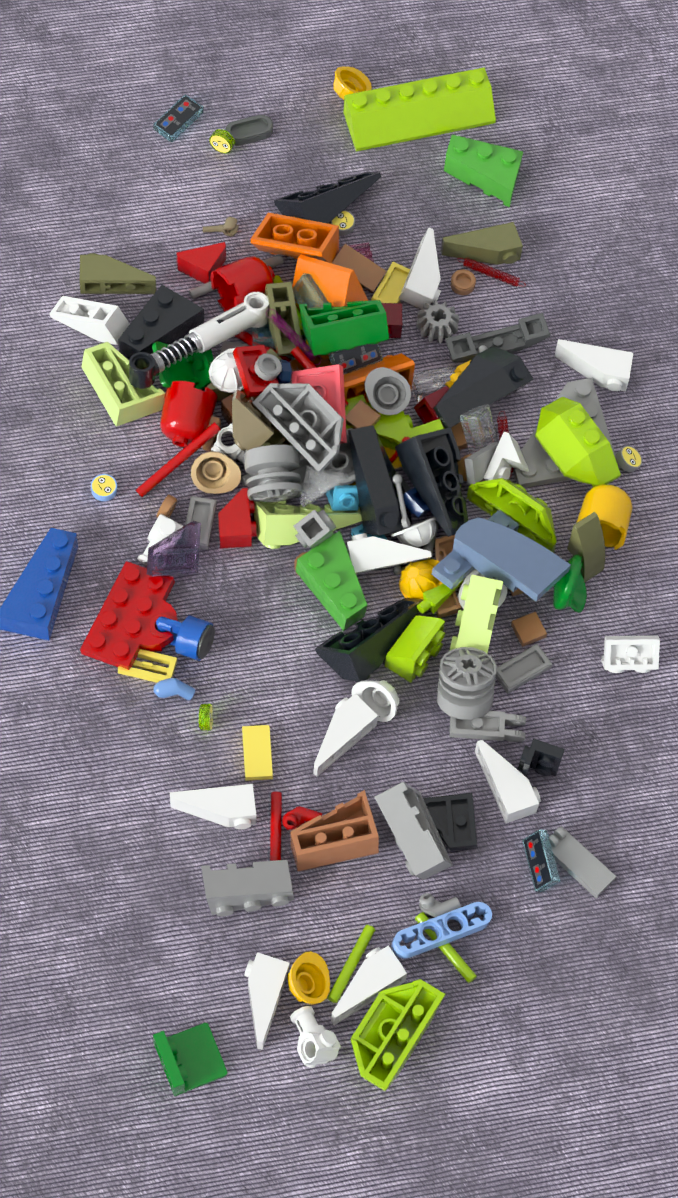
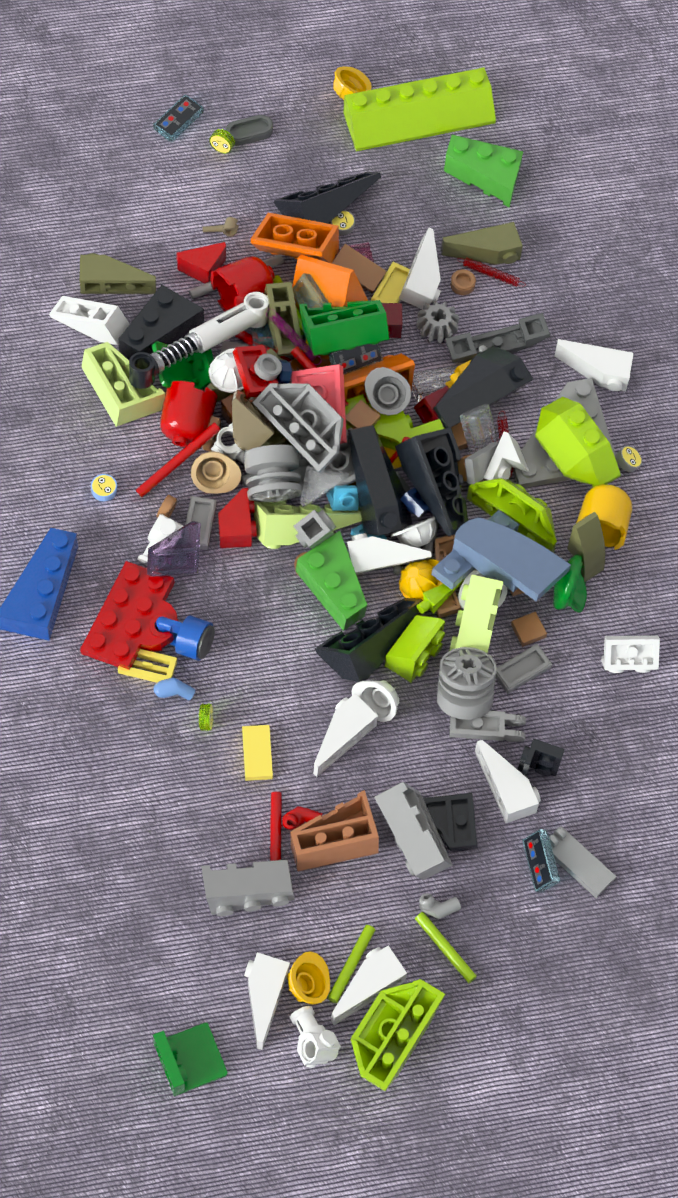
white slope [170,784,256,829] -> none
light blue beam [391,902,492,959] -> none
light grey hinge [392,474,410,528] -> none

